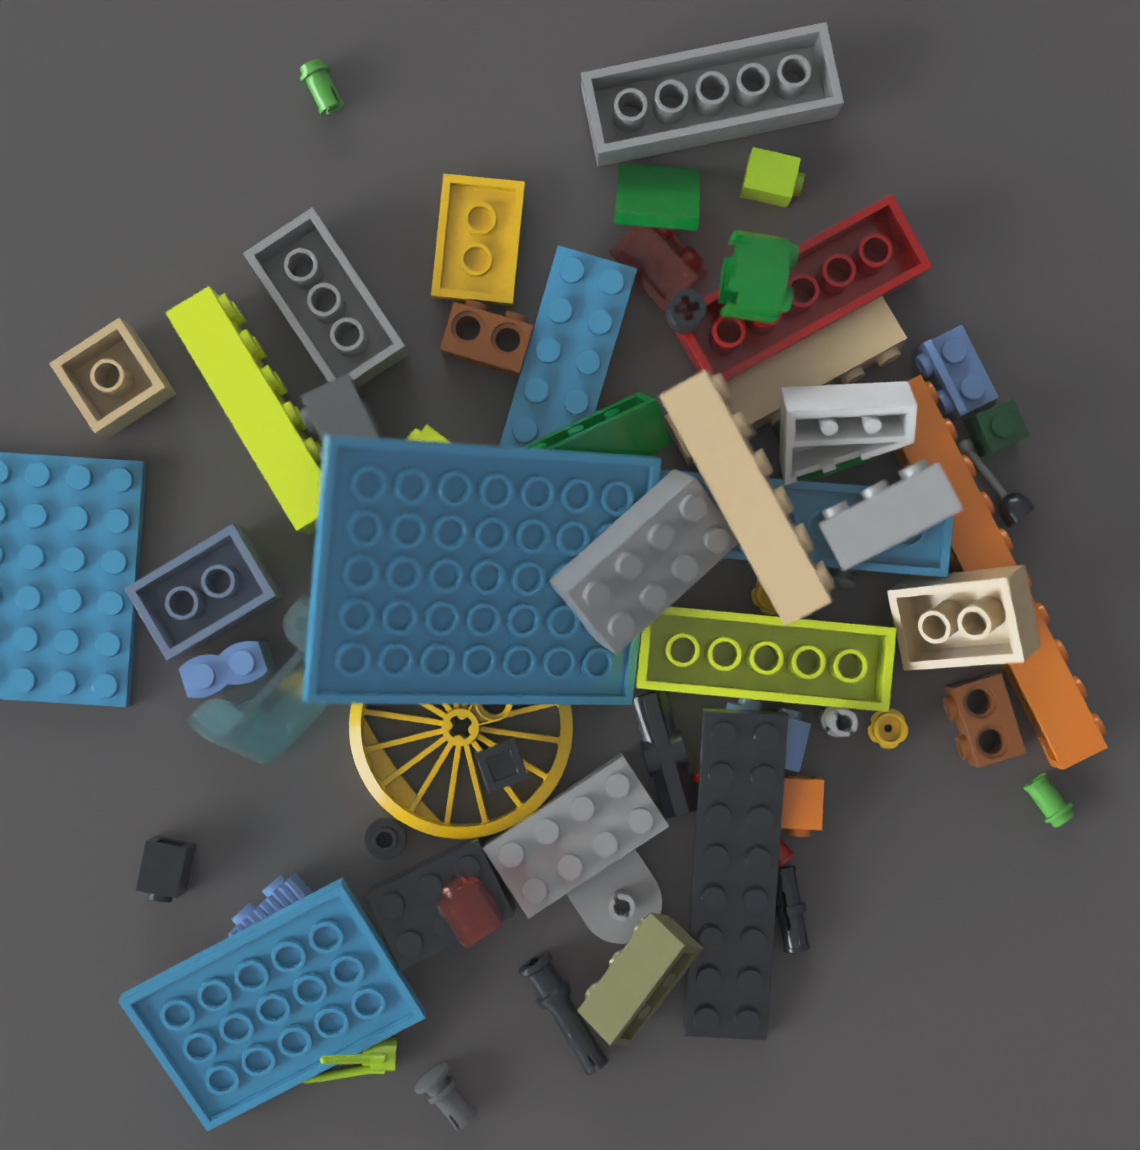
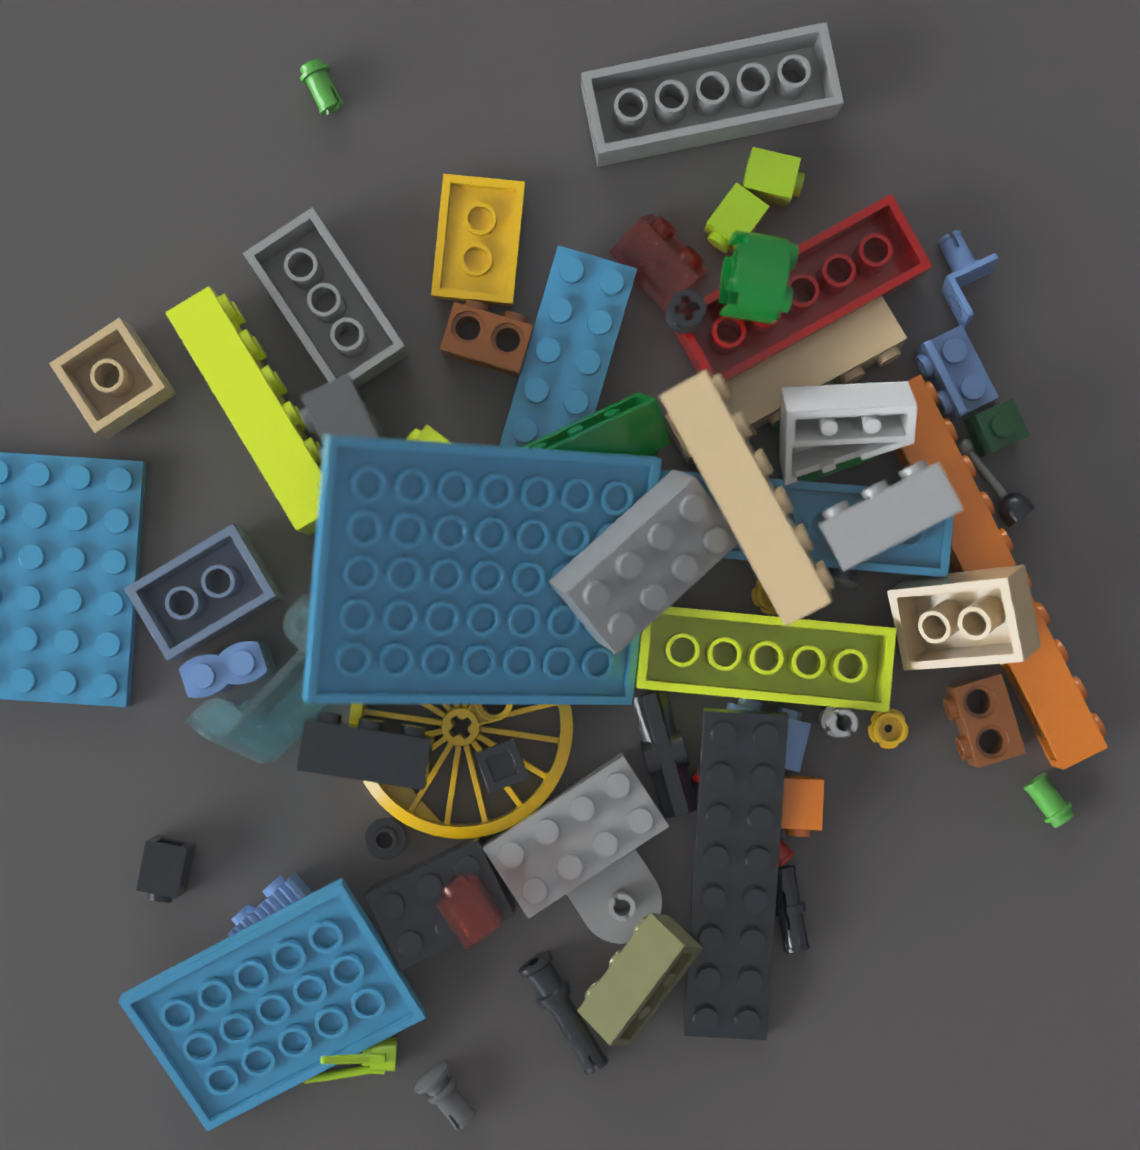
green tile [614,163,700,231] -> none
none -> black brick [297,711,435,790]
none -> lime brick [704,182,770,253]
none -> medium blue bracket [936,230,999,328]

